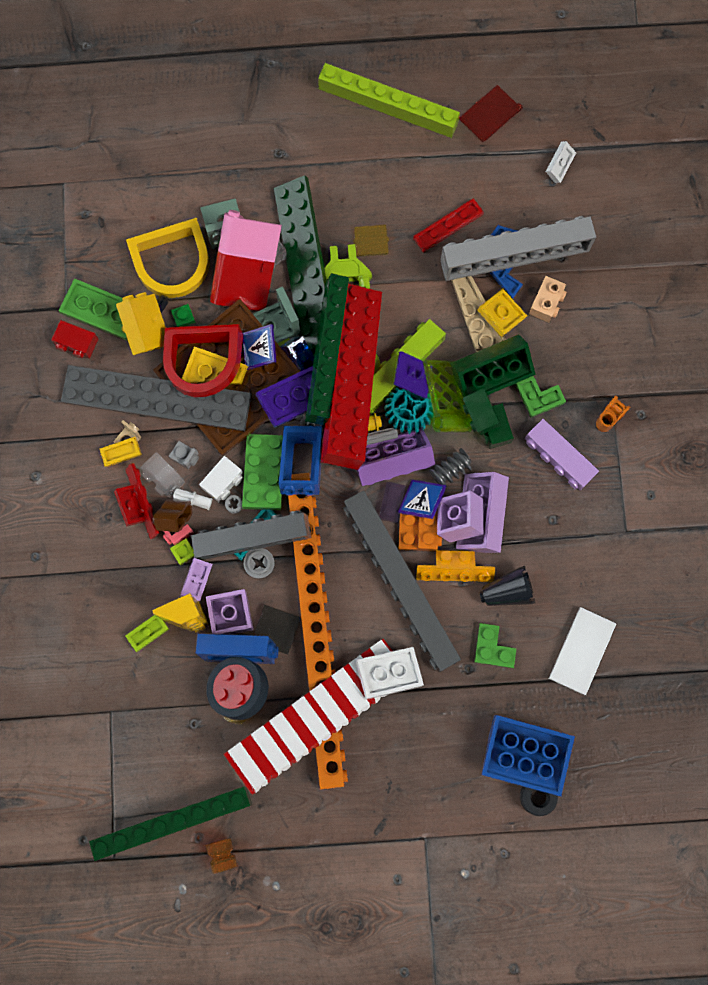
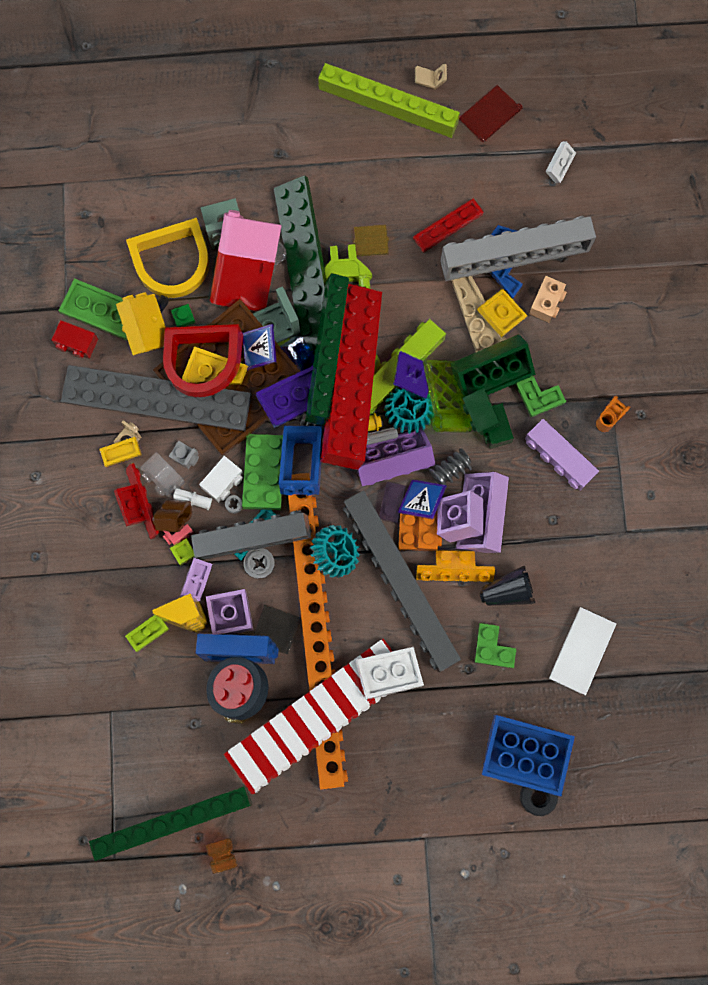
none -> teal gear [310,525,361,578]
none -> tan bracket [415,64,447,89]

